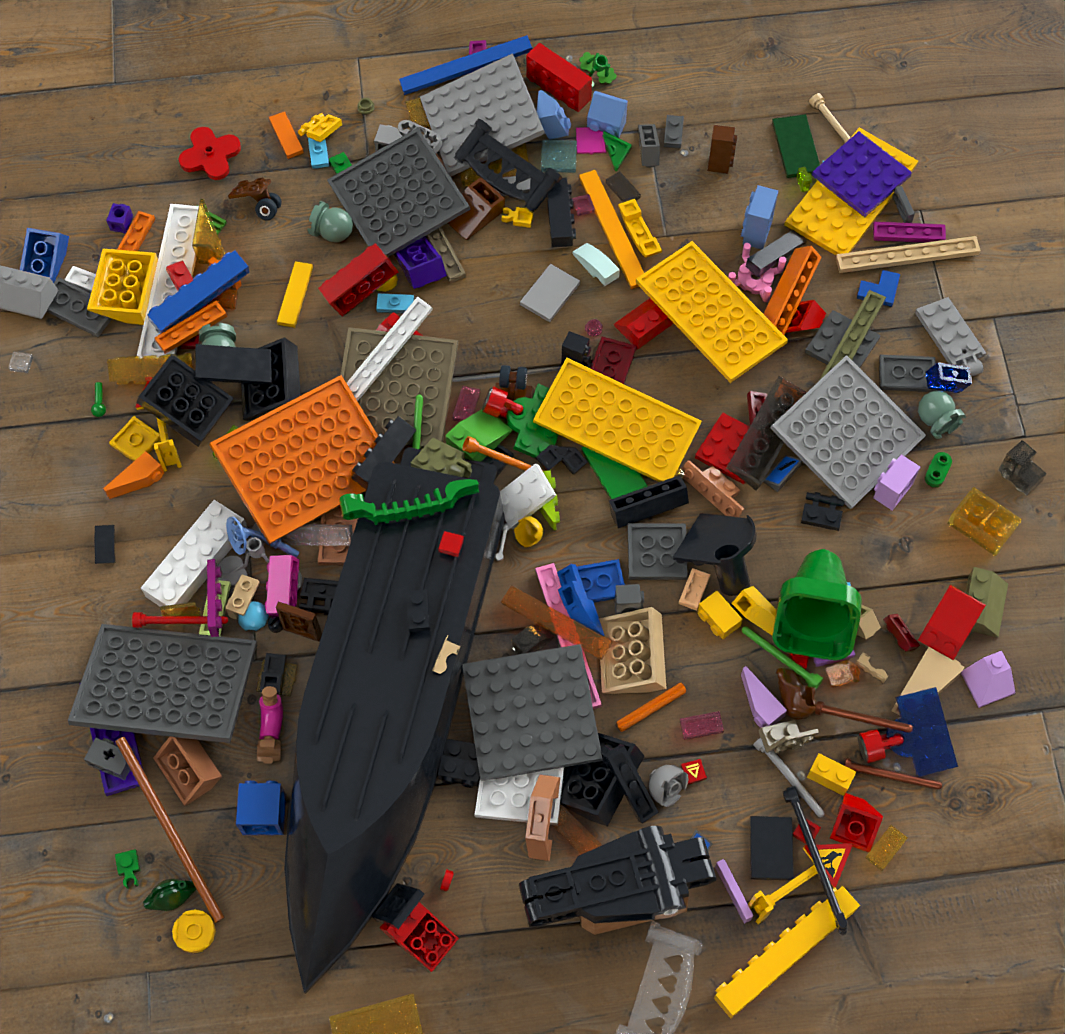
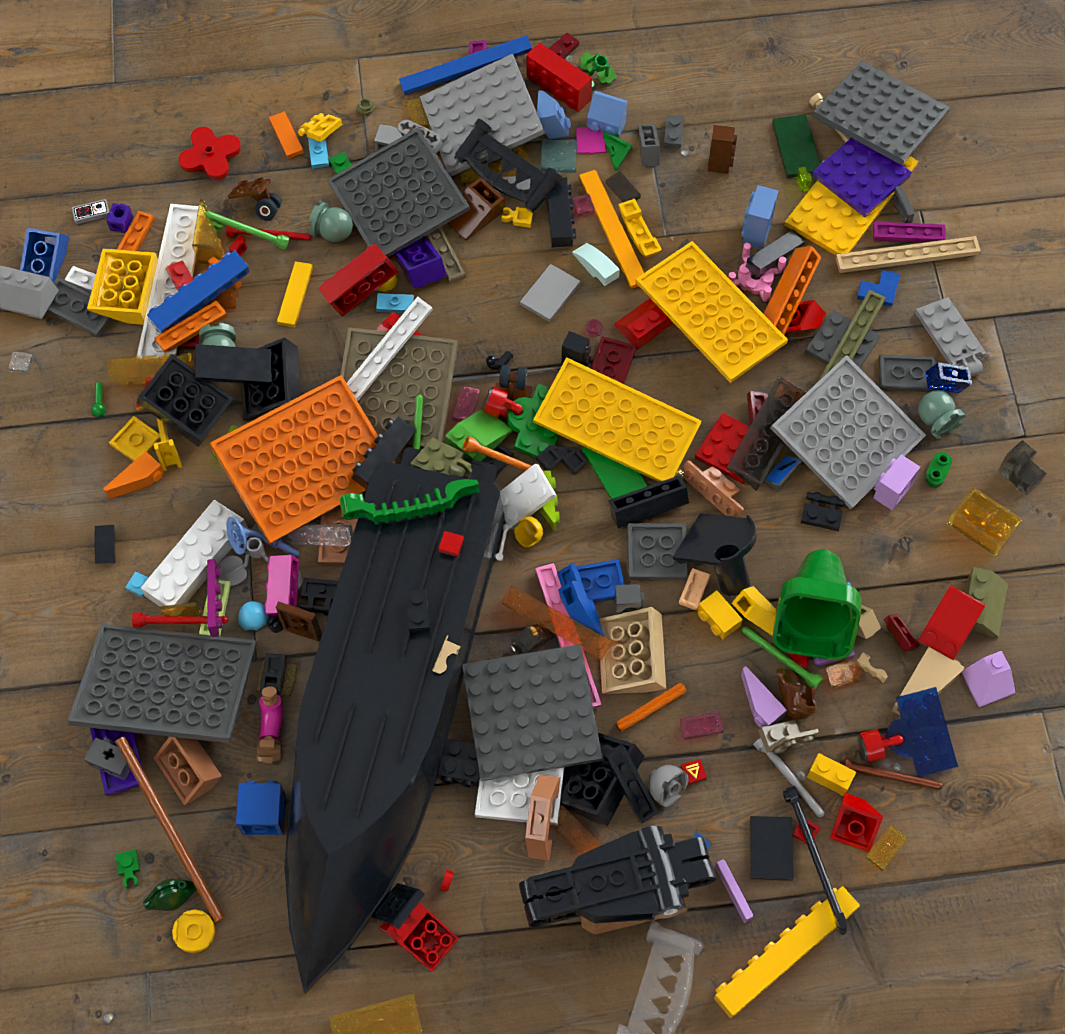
tan bracket [225,575,260,620] -> none
yellow piece [748,843,852,925] -> none
copper bar [815,701,913,733] -> none
none -> tile [72,199,110,225]
none -> medium azure plate [125,571,149,598]
none -> bright green piece [205,211,289,250]
none -> red piece [226,226,312,241]
none -> red tile [229,236,247,257]
none -> black arm [486,351,513,369]
none -> dark red plate [548,33,579,59]
none -> dark grey plate [812,61,950,166]

